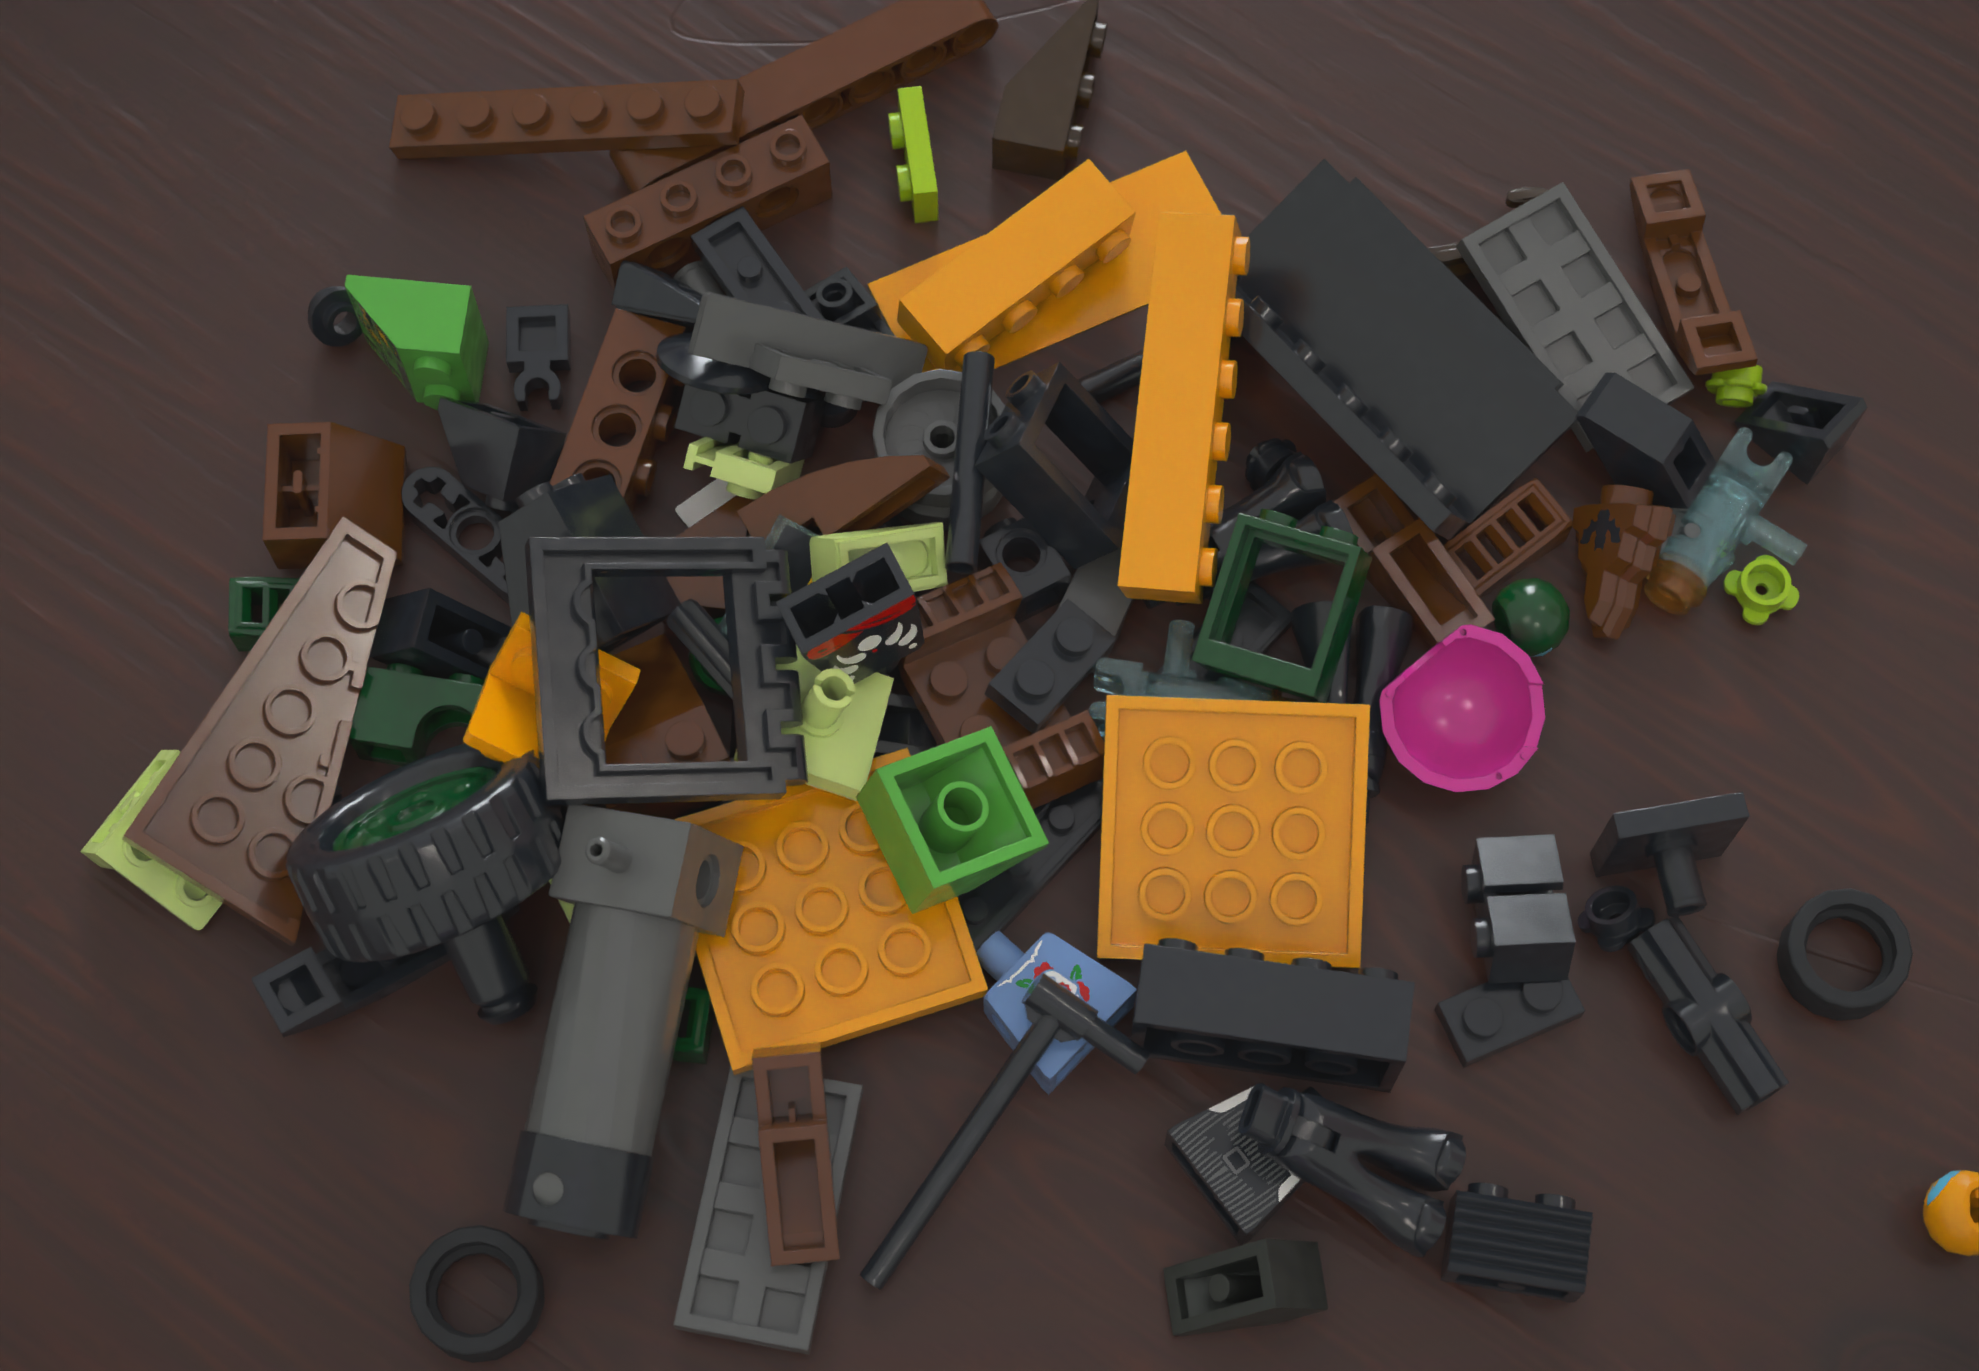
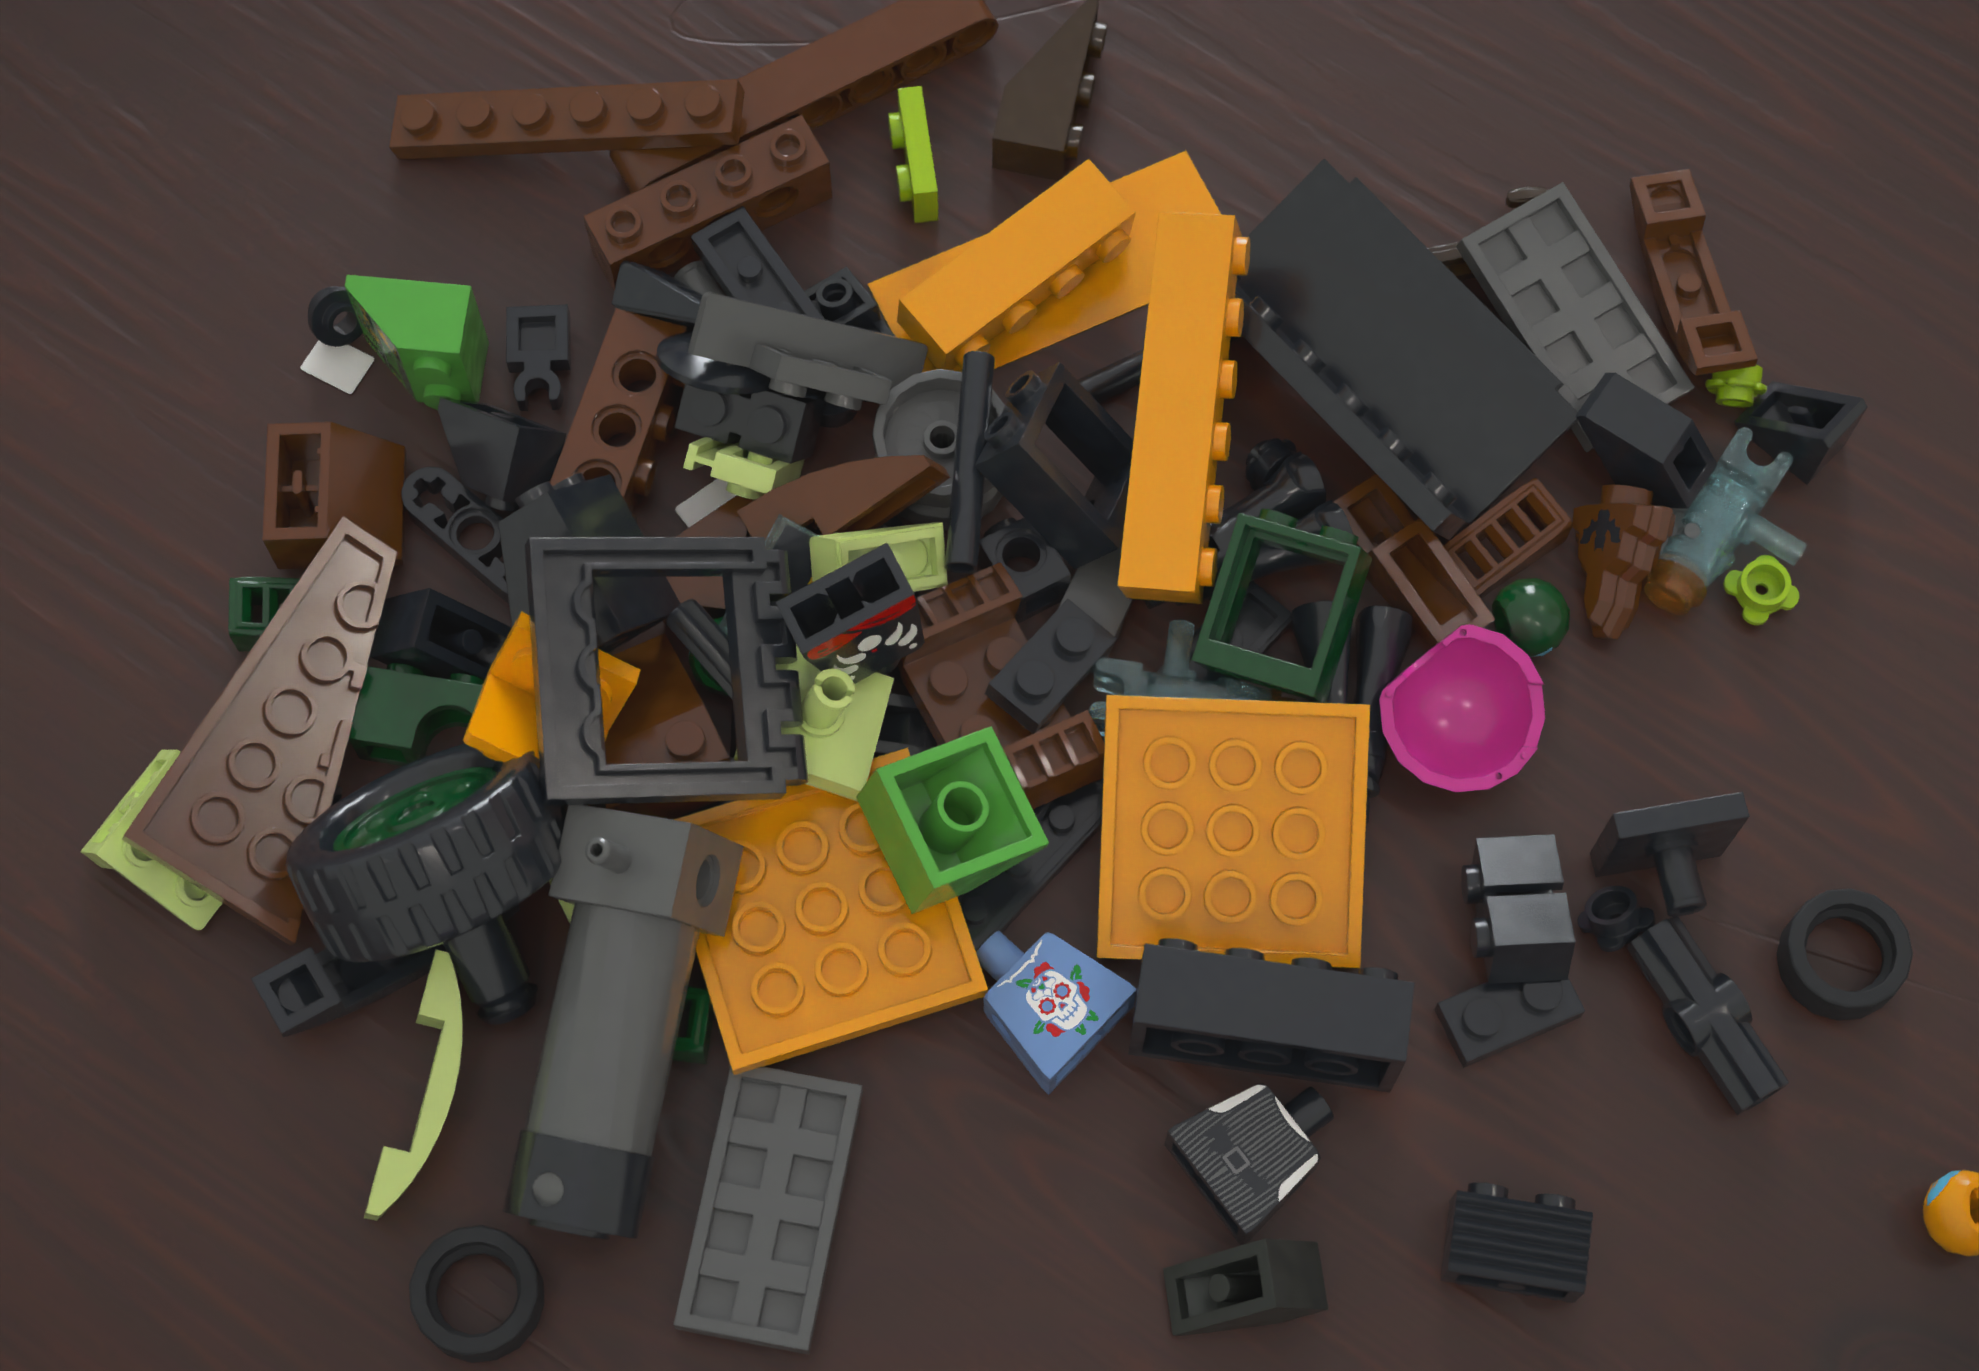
reddish brown slope [752,1042,840,1266] -> none
black bar [859,972,1150,1290] -> none
black piece [1238,1083,1466,1257] -> none
none -> white sticker [301,340,374,394]
none -> yellowish green slope [364,950,463,1221]

